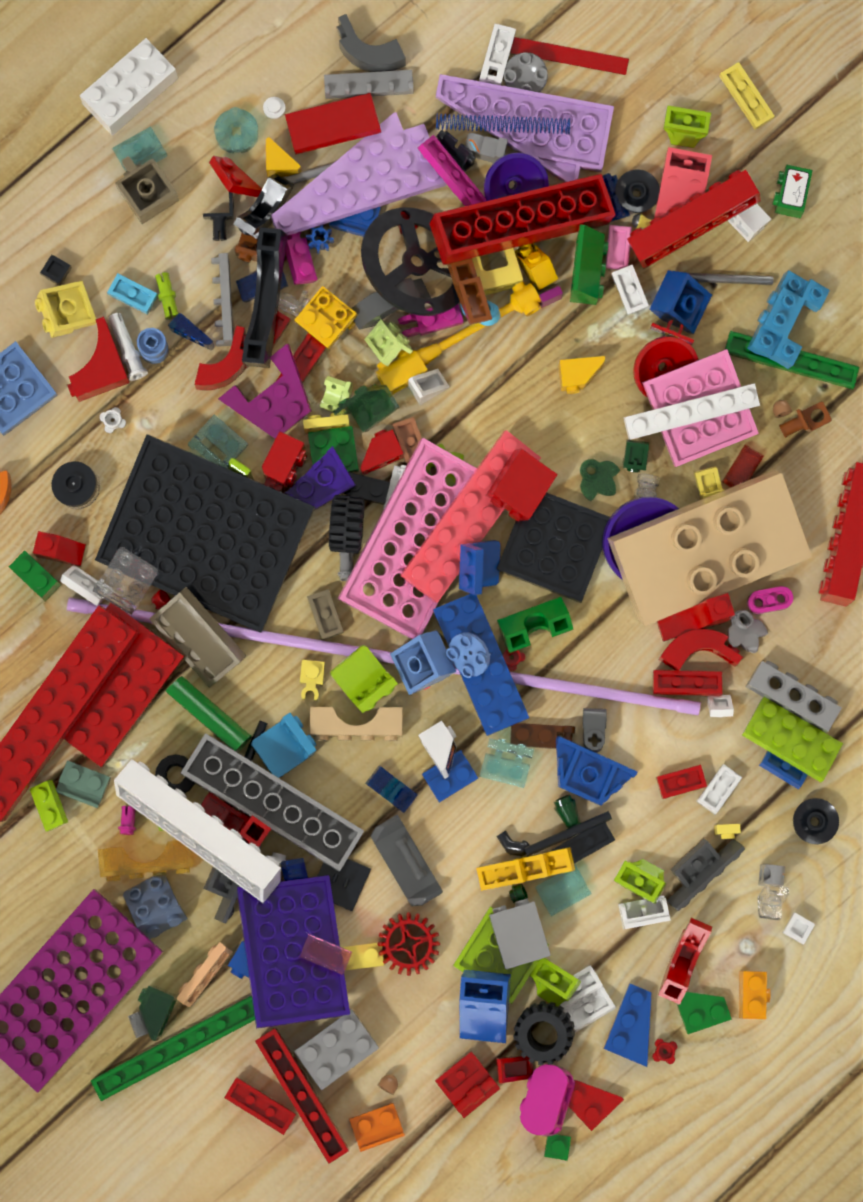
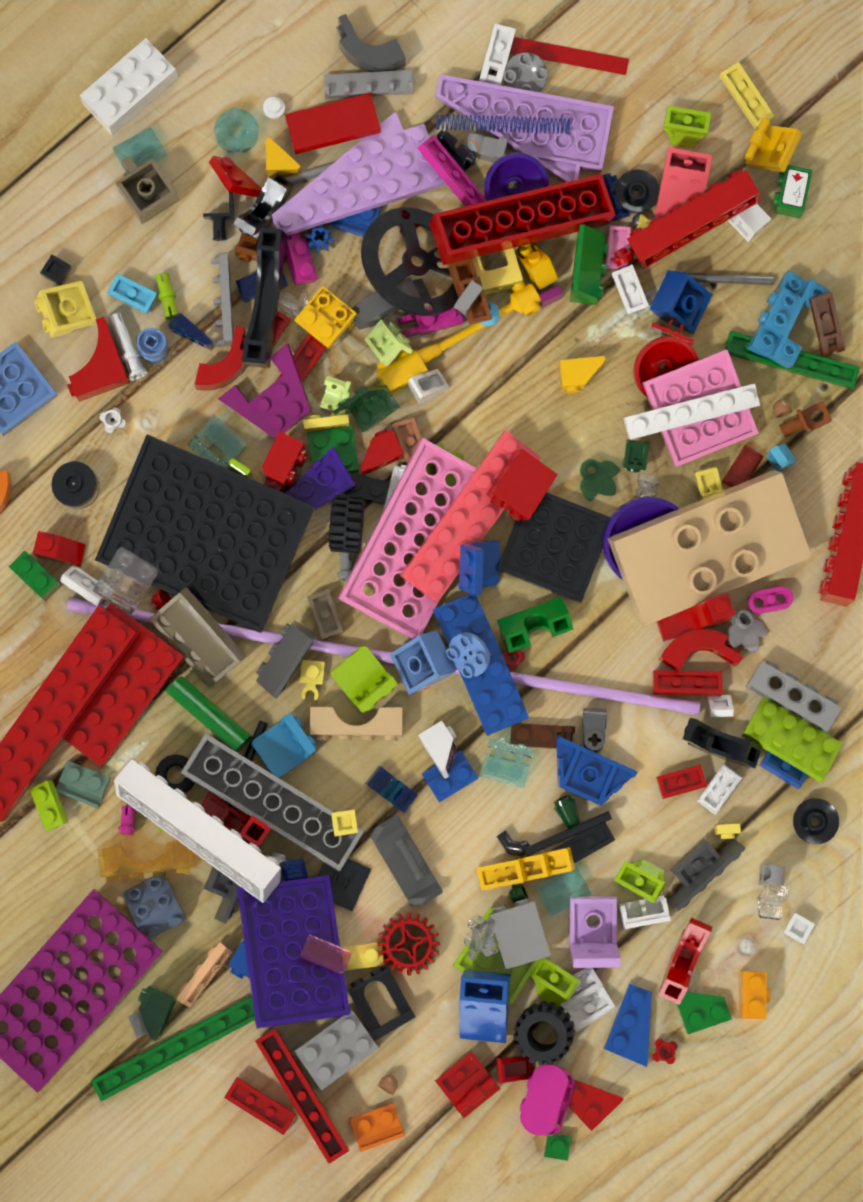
none -> dark grey slope [256,621,318,699]
none -> light yellow plate [331,810,358,837]
none -> black panel [348,966,416,1041]
none -> light grey piece [454,280,483,315]
none -> clear hips [464,915,499,960]
none -> lavender bracket [570,896,621,968]
none -> red plate [610,247,633,266]
none -> black arch [682,718,763,769]
none -> yellow plate [744,118,802,172]
none -> medium azure bracket [765,443,796,472]
none -> reddish brown plate [809,291,845,357]

